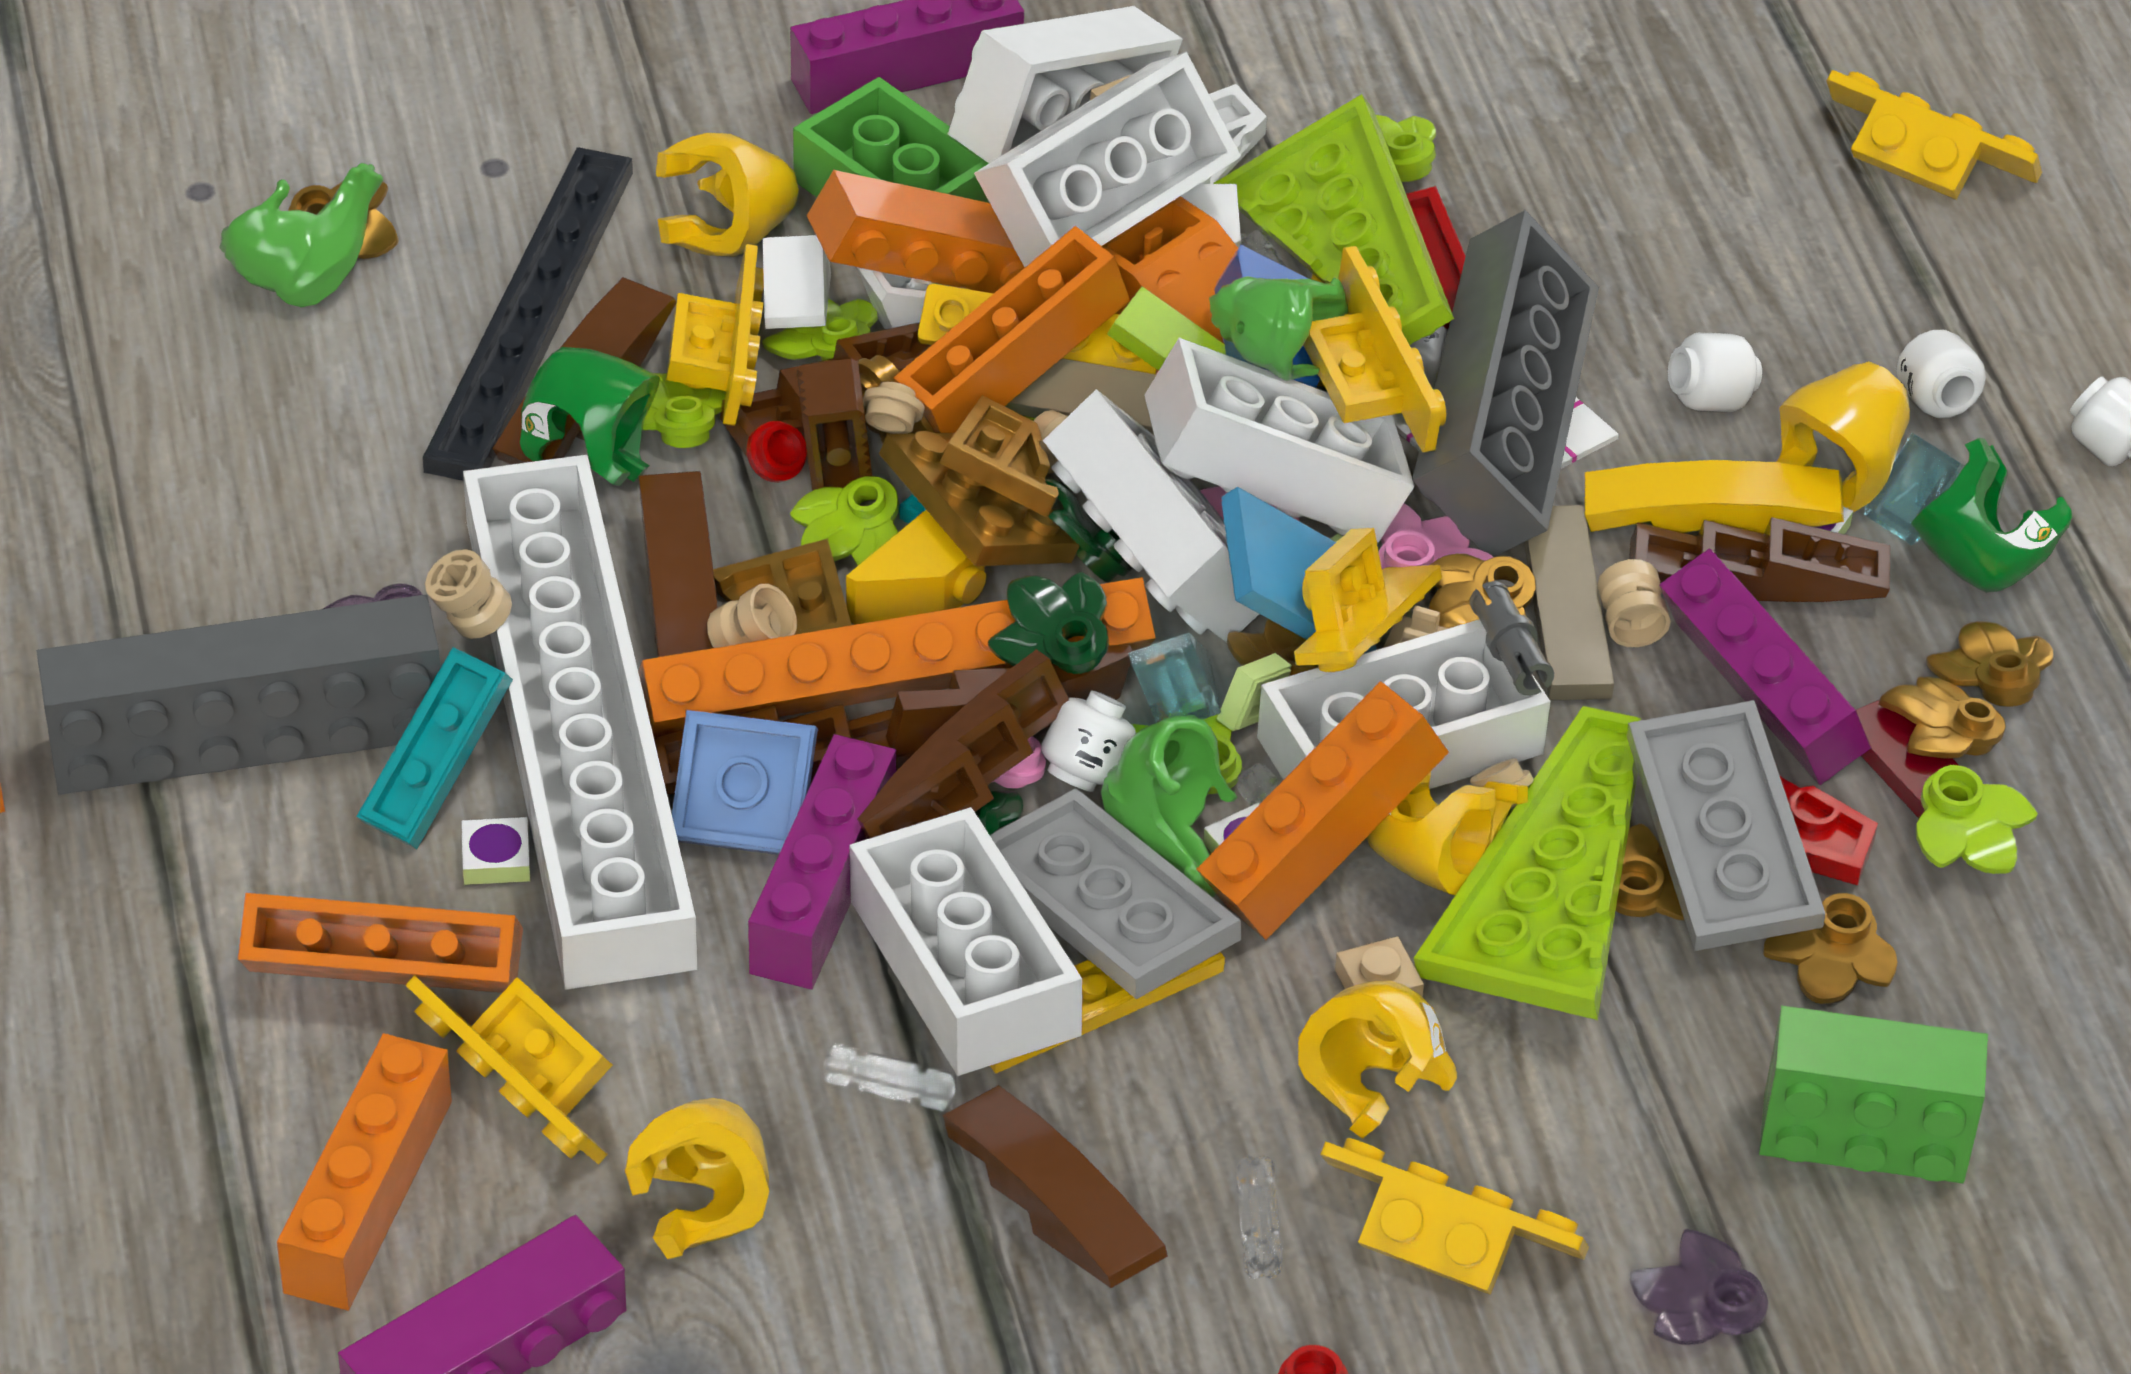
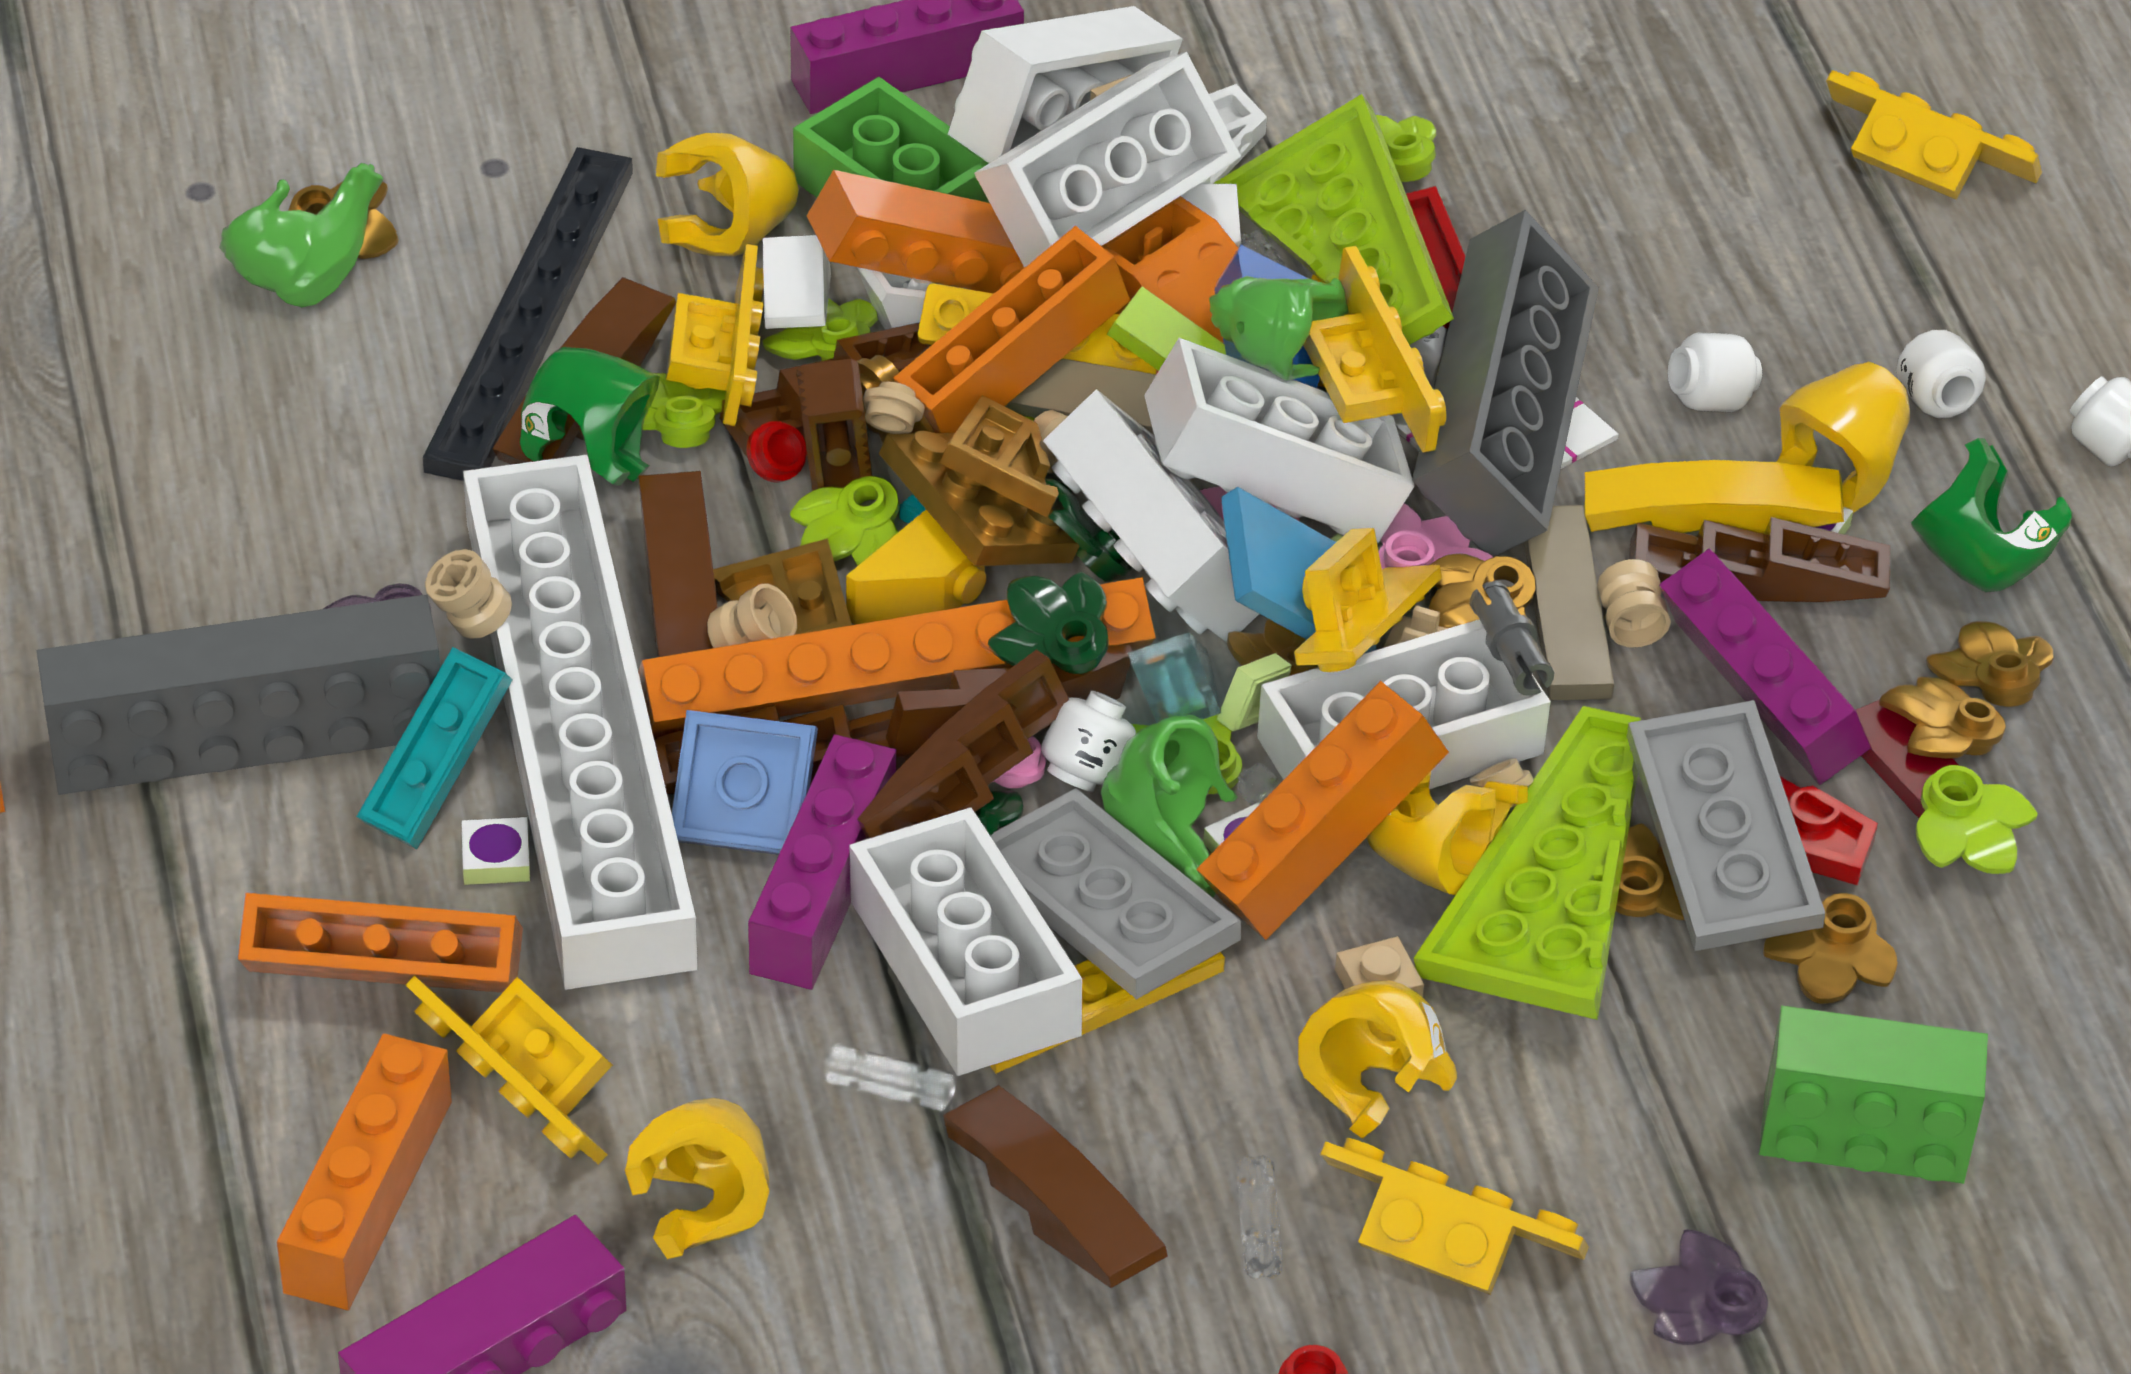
clear light blue slope [1864,433,1966,545] -> none

